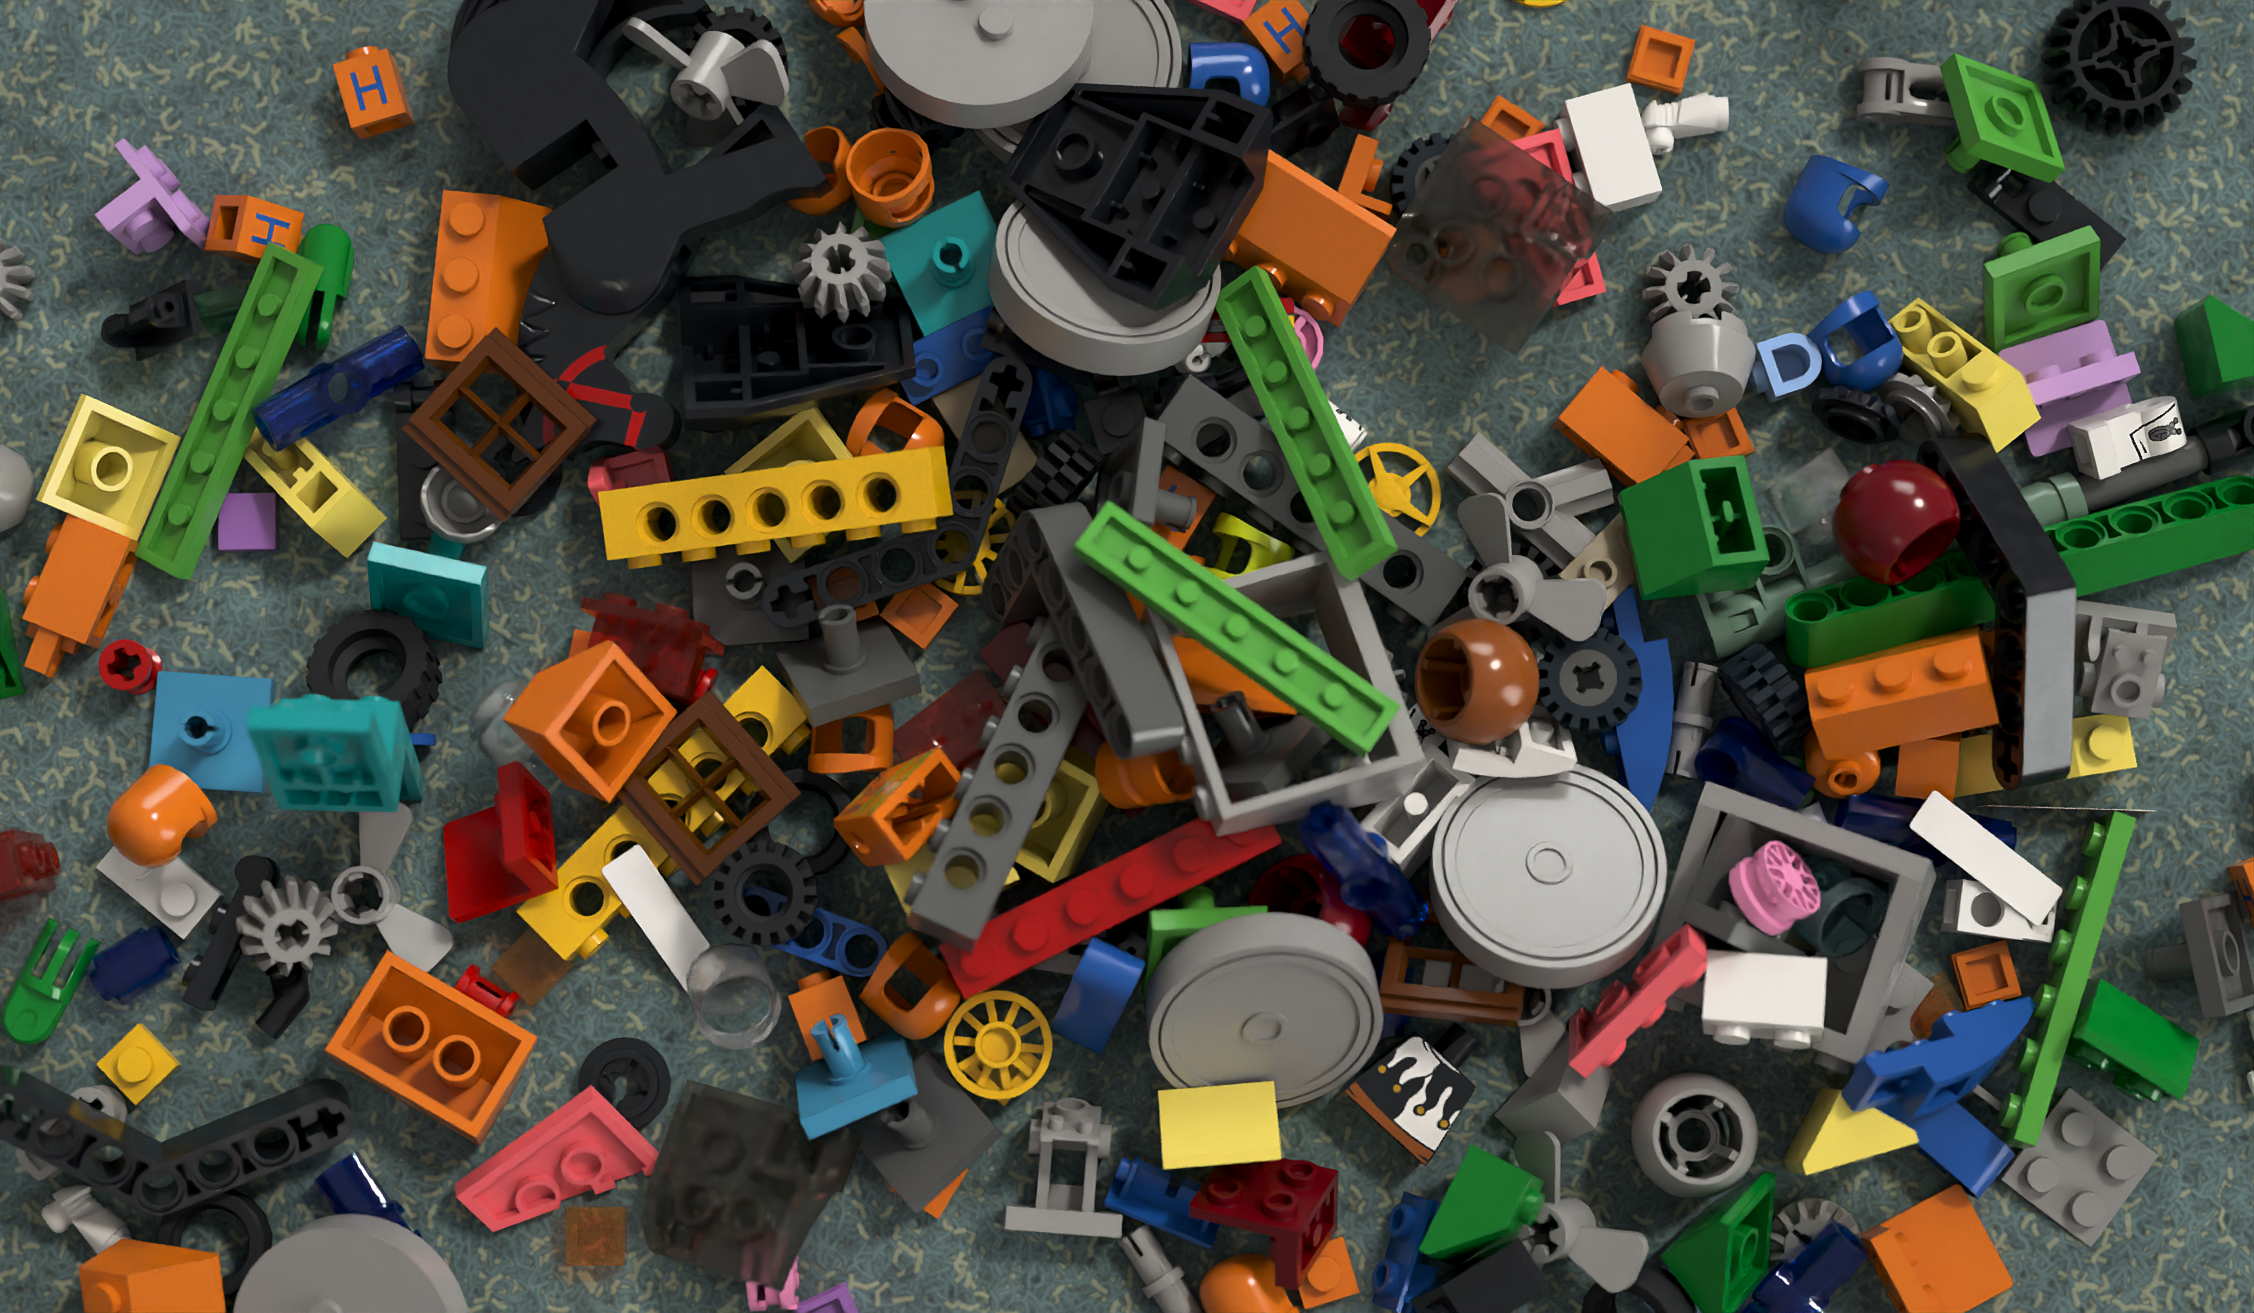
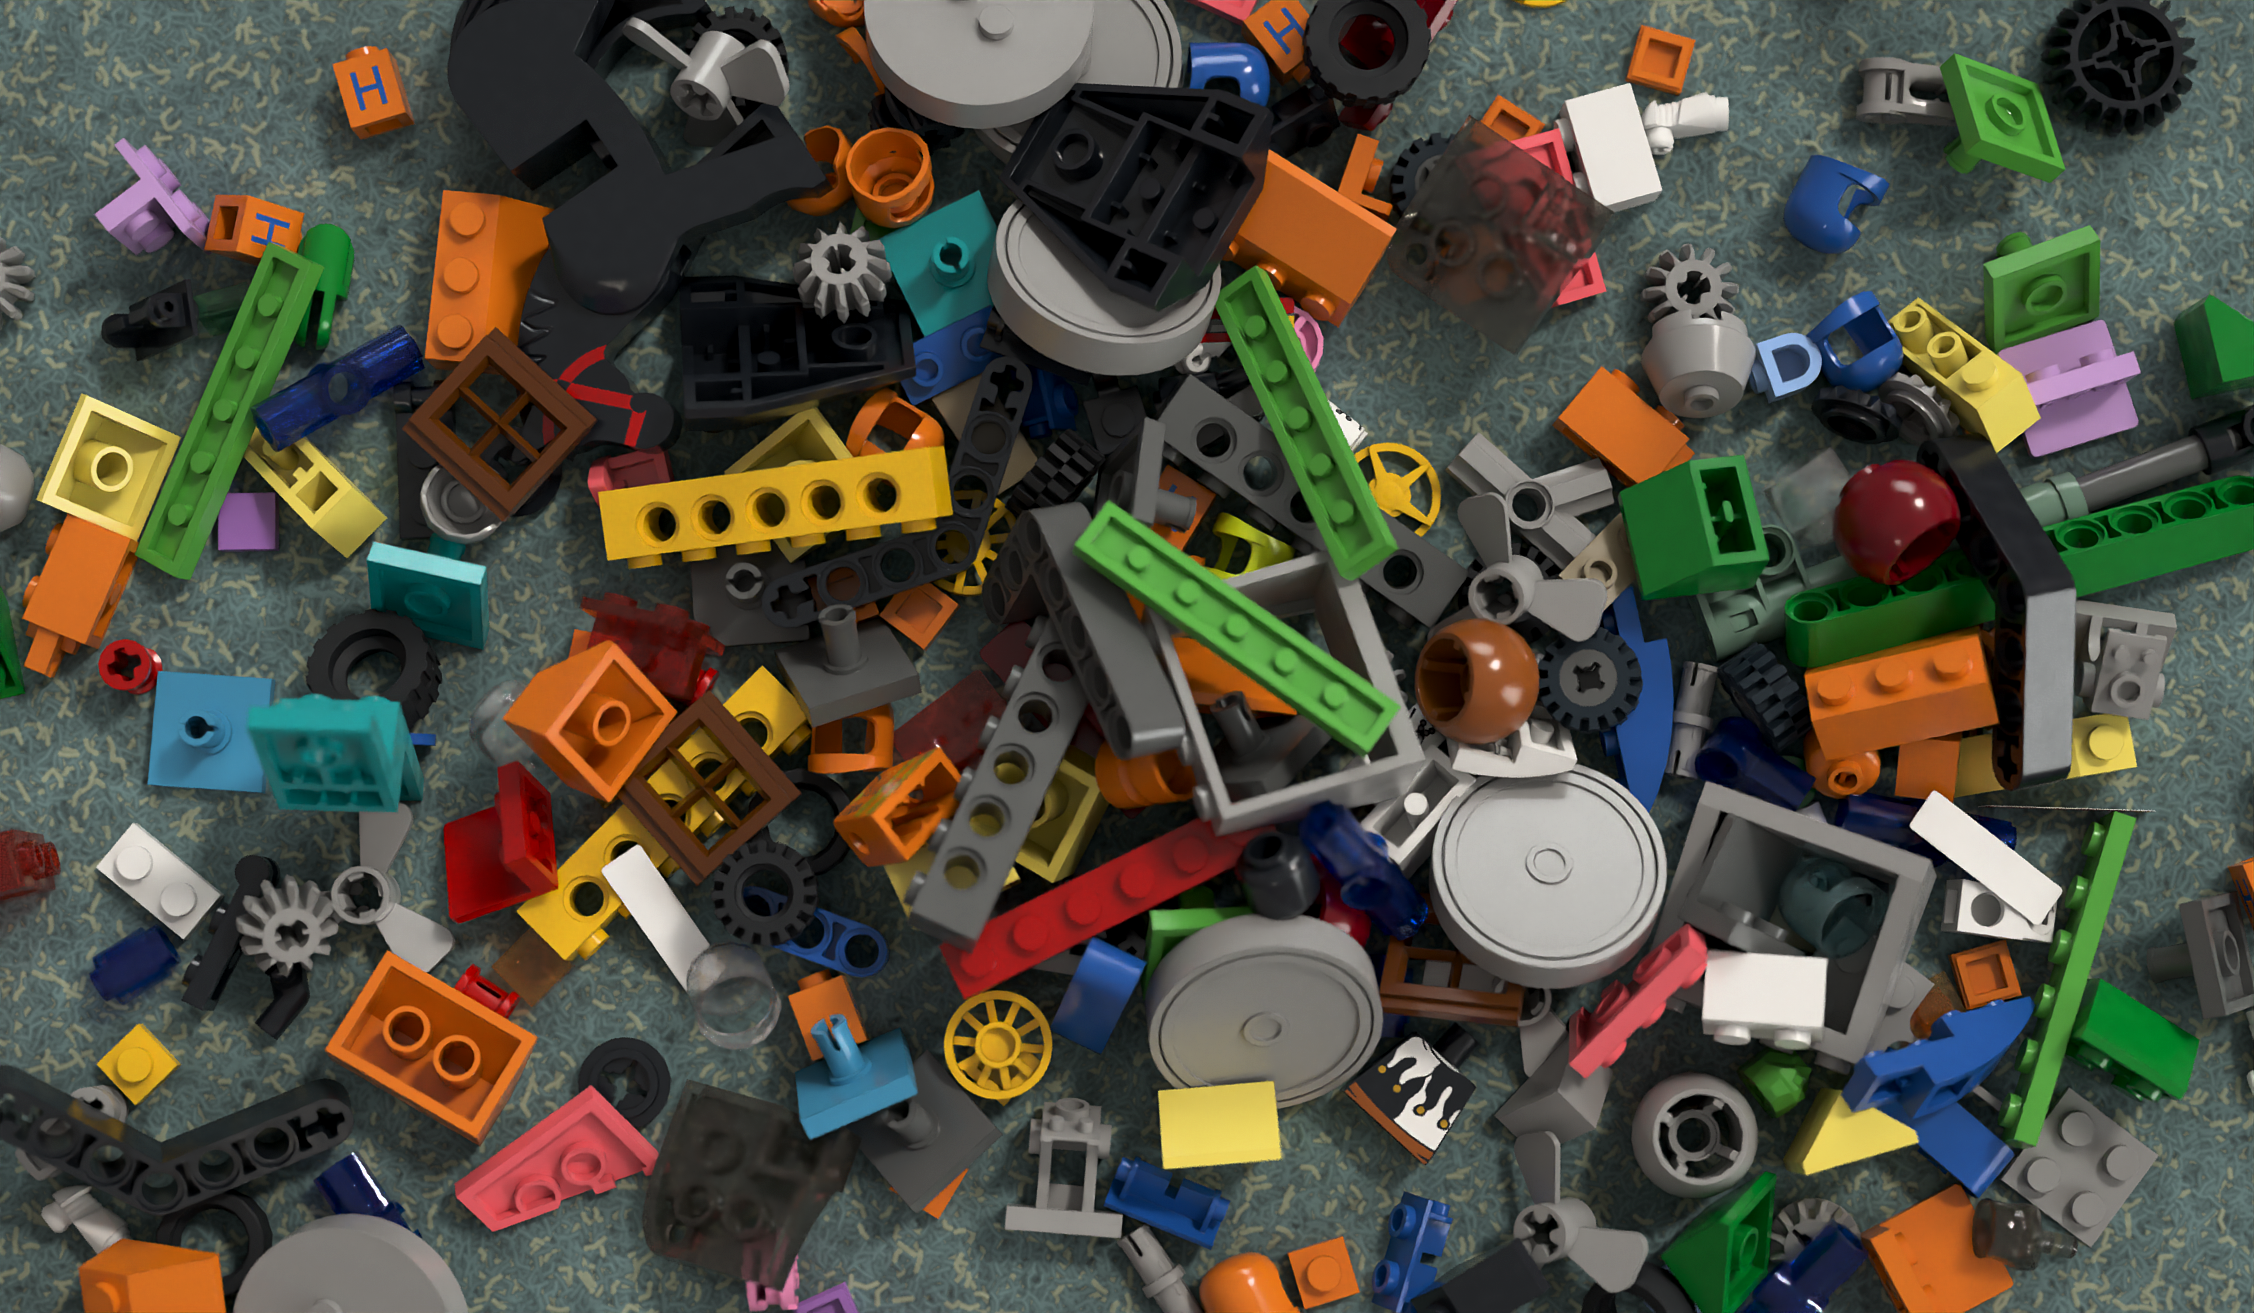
green arm [0,917,102,1046] -> none
orange helmet [106,764,218,868] -> none
clear orange plate [566,1206,627,1266] -> none
orange helmet [858,931,962,1039] -> none
dark red bracket [1189,1157,1338,1291] -> none
green slope [1418,1144,1545,1266] -> none
orange tile [1681,407,1754,460] -> none
bright pink wheel [1729,841,1820,935] -> none
black plate [1967,163,2127,272] -> none
white leg [2067,396,2187,480] -> none
none -> black head [1235,831,1320,920]
none -> bright green rock [1736,1046,1812,1118]
none -> clear smoke piece [1972,1198,2078,1271]

